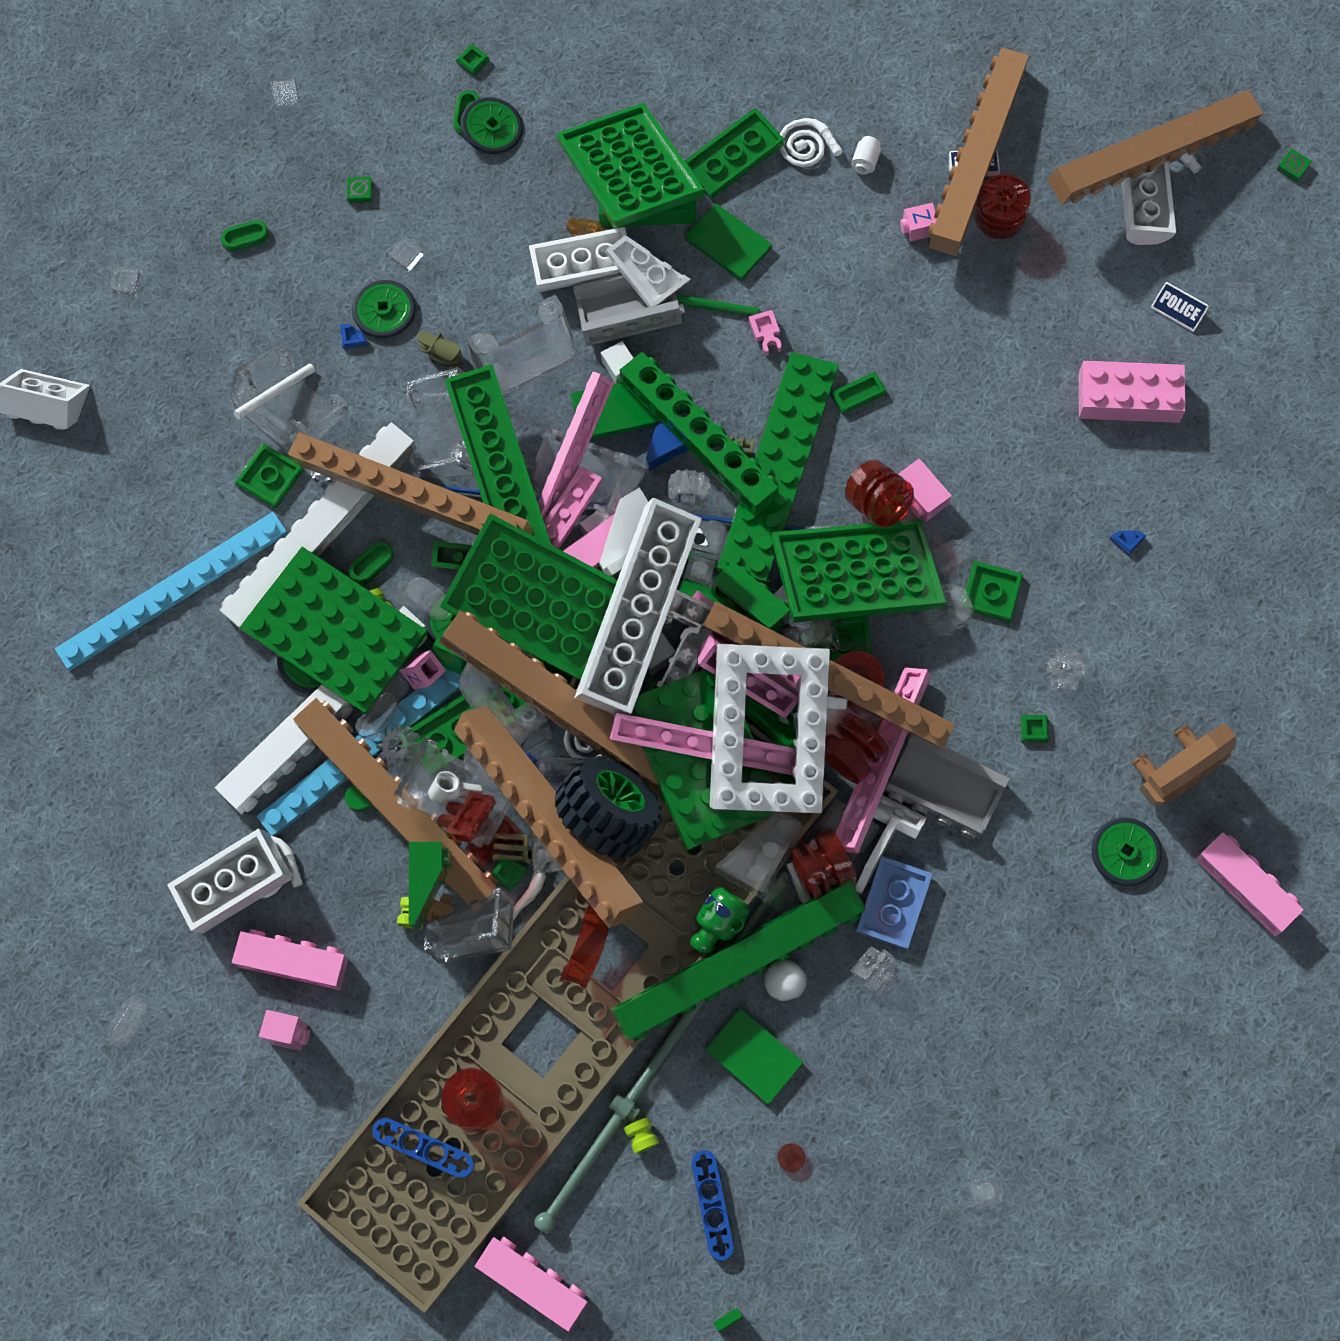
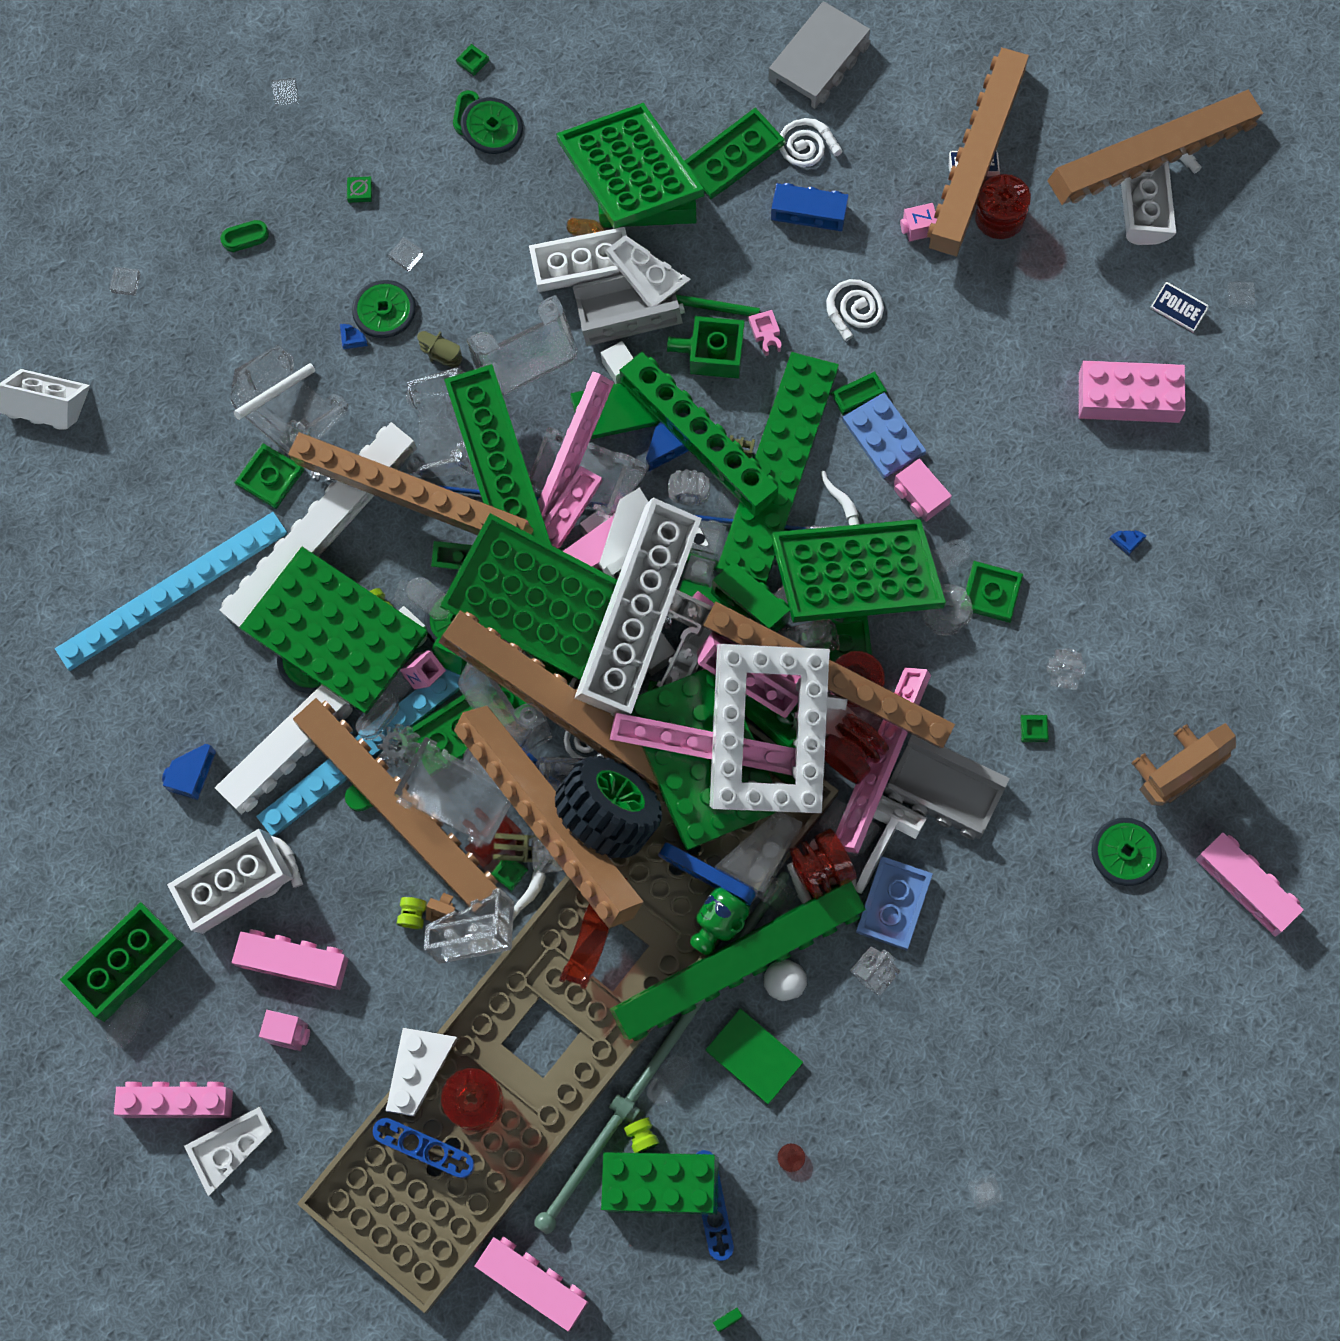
green tile [349,541,394,584] -> none
green slope [409,841,452,929] -> none
white axle [428,771,483,805] -> none
clear red hinge [437,792,496,843] -> none
green tile [685,203,772,282] -> none
clear red wheel [845,460,914,528] -> none
white brick [851,136,881,174] -> none
green tile [1277,148,1312,182] -> none
none -> green brick [60,902,184,1022]
none -> bright pink brick [114,1082,233,1118]
none -> blue slope [162,744,216,800]
none -> white wing [184,1106,273,1196]
none -> white wing [386,1028,458,1116]
none -> green brick [601,1152,719,1215]
none -> blue beam [658,843,757,906]
none -> green brick [667,316,745,379]
none -> light grey panel [768,1,871,109]
none -> blue brick [771,183,848,231]
none -> white animal [821,471,860,525]
none -> white piece [826,279,884,341]
none -> medium blue plate [842,393,926,479]

